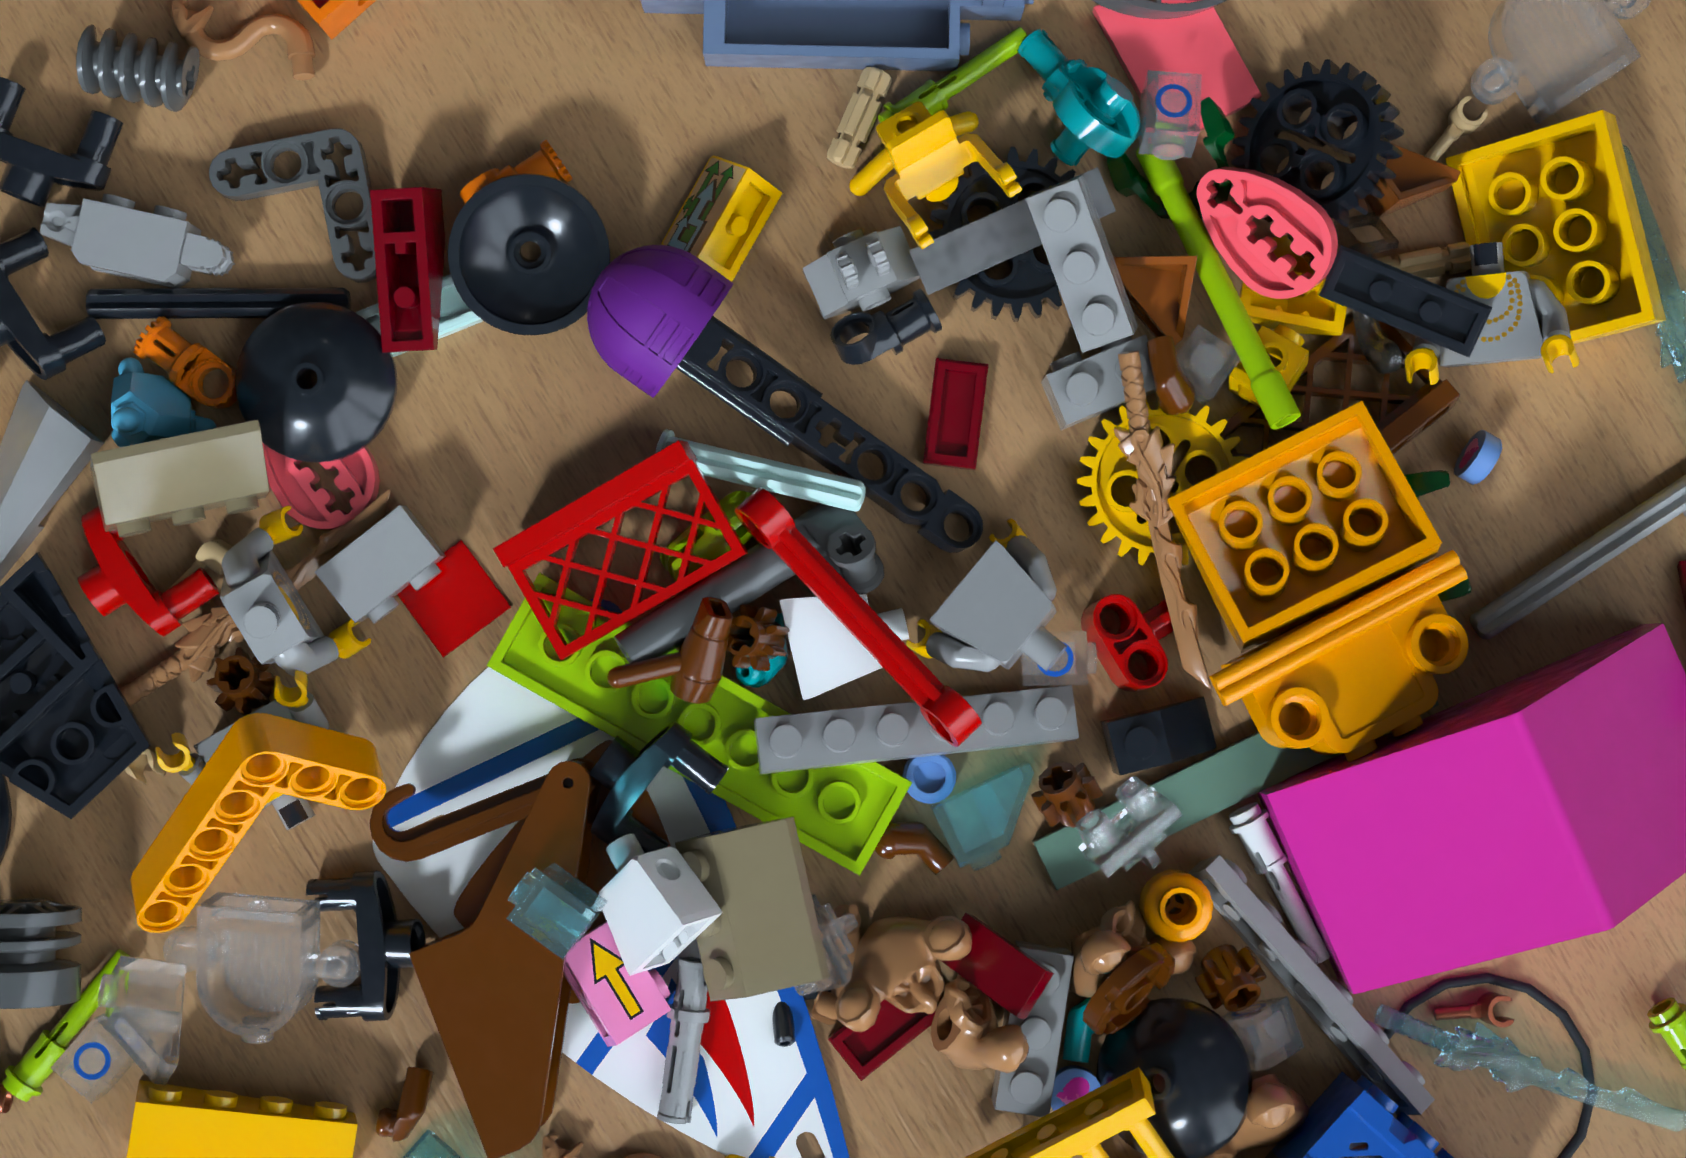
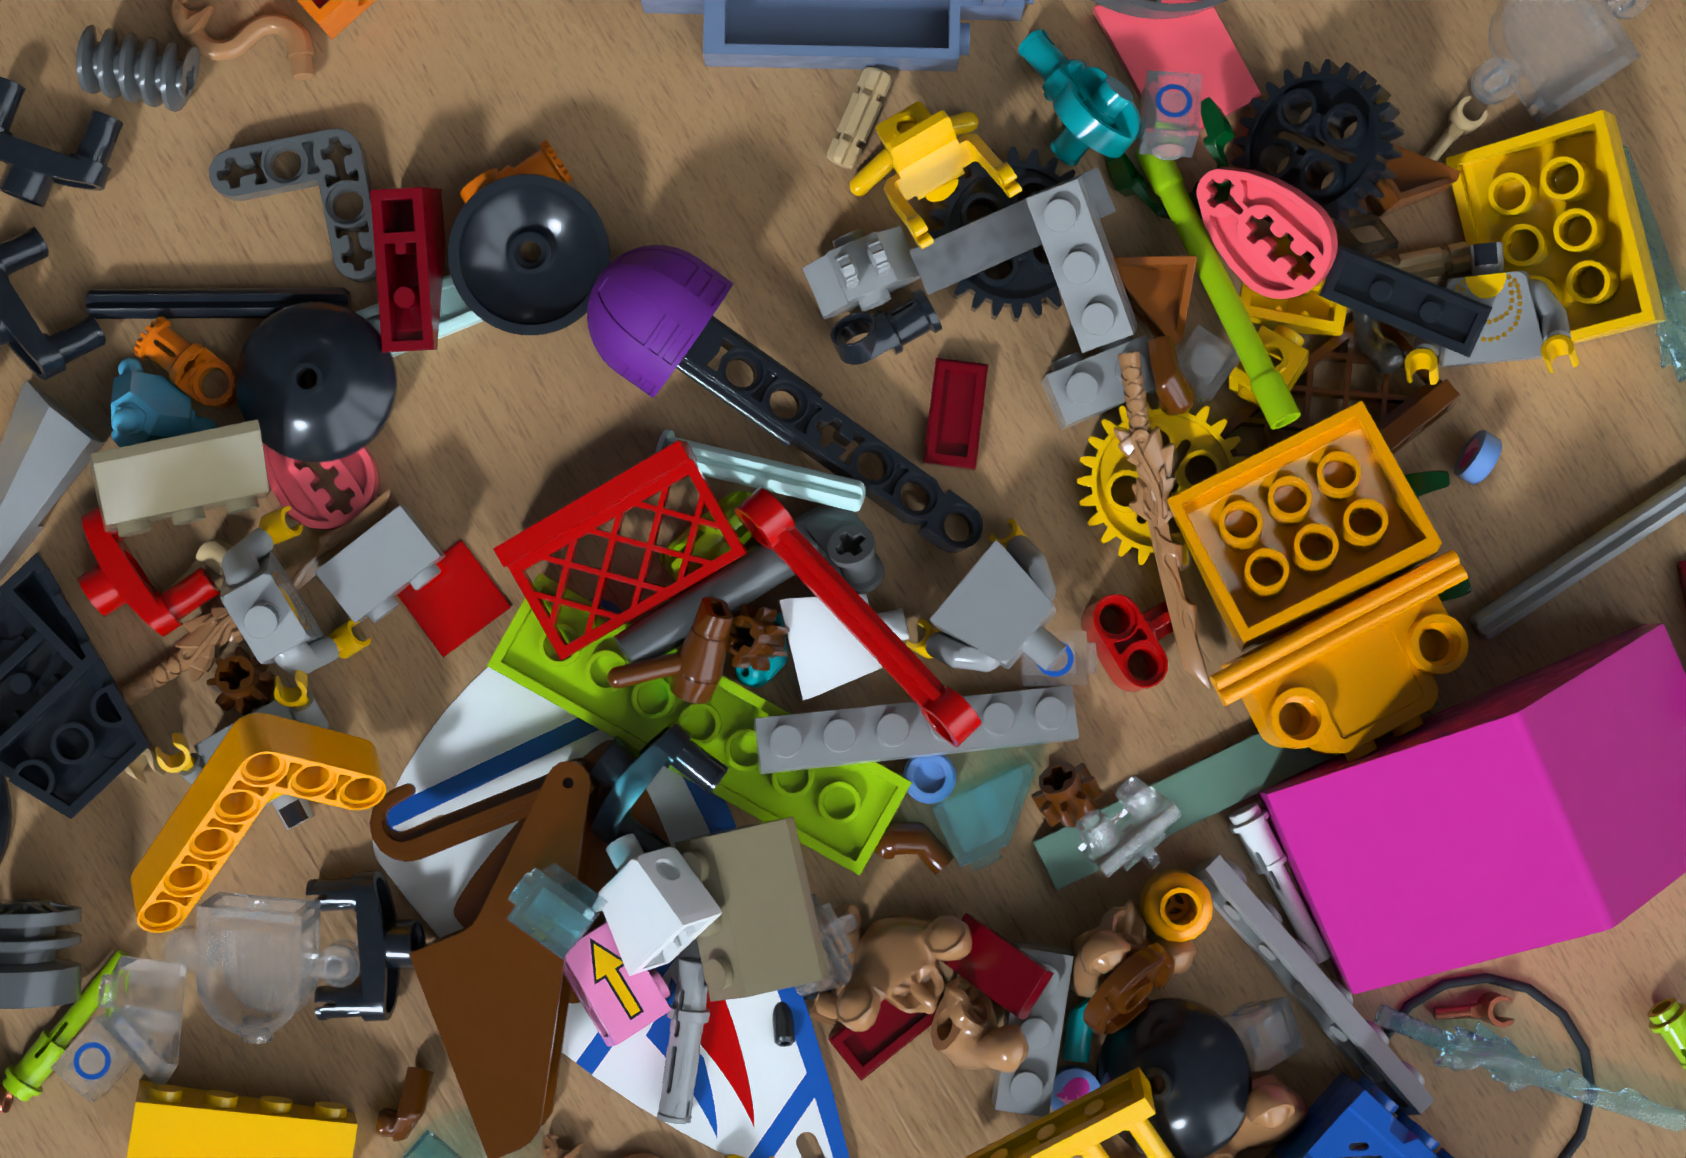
light grey hinge [40,194,235,288] -> none
panel [661,155,782,282] -> none
lime pin [878,27,1028,123] -> none
black slope [1100,696,1217,775] -> none
reddish brown gear [1195,944,1267,1012] -> none

